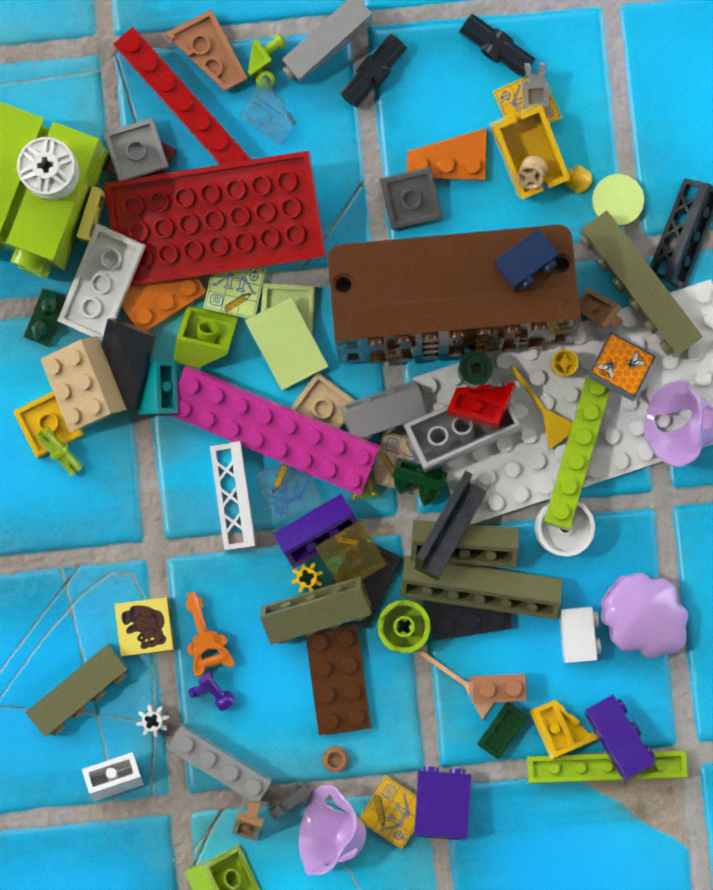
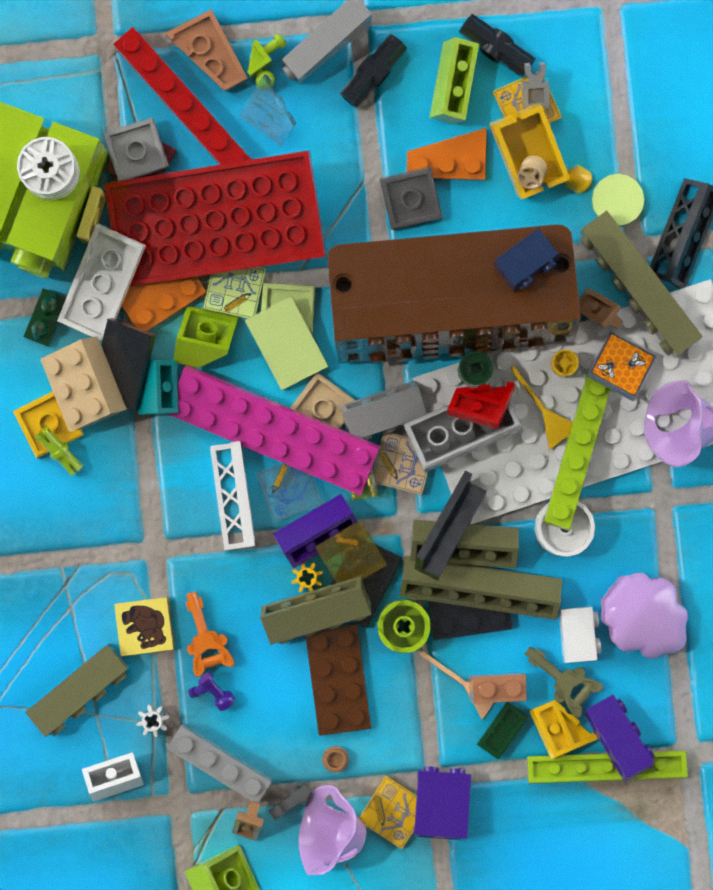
dark green tile [392,457,448,506] -> none
none -> lime brick [429,37,479,124]
none -> olive piece [524,646,604,718]

